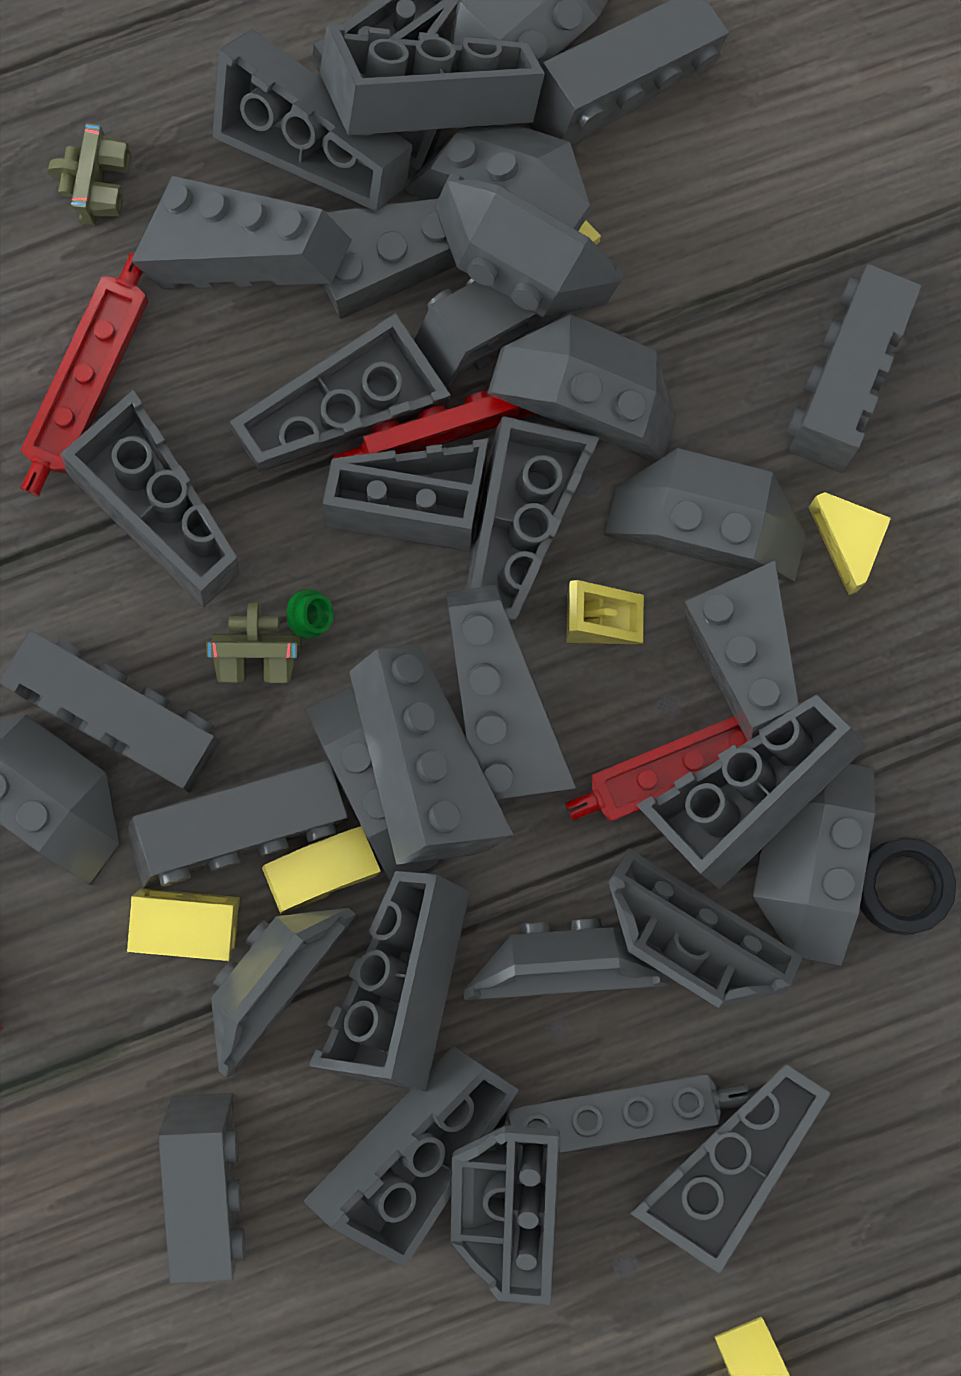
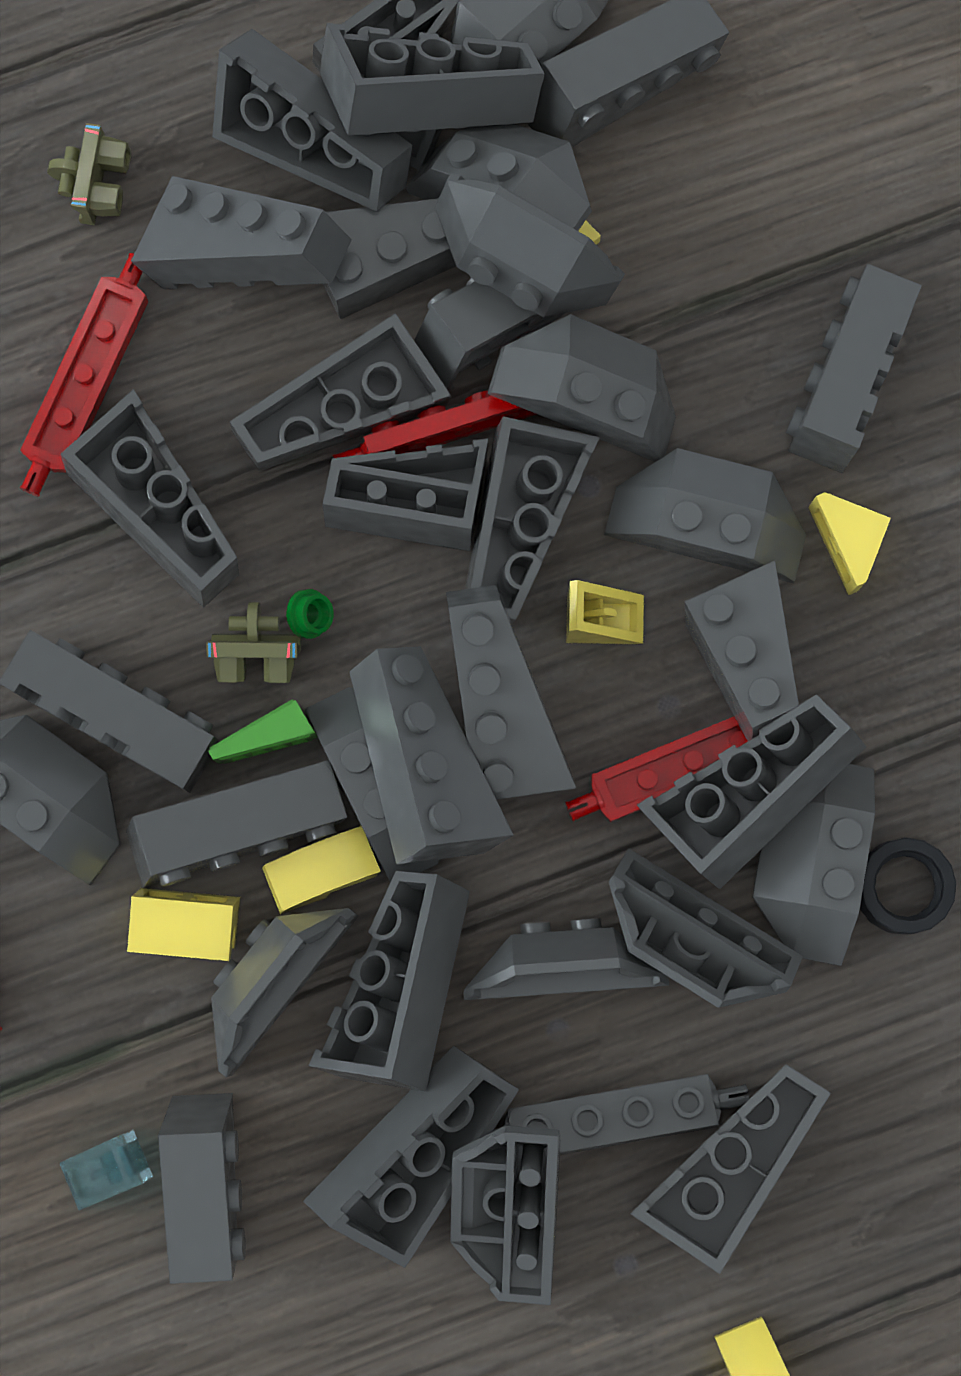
none -> clear light blue slope [59,1130,153,1210]
none -> bright green slope [208,700,317,764]

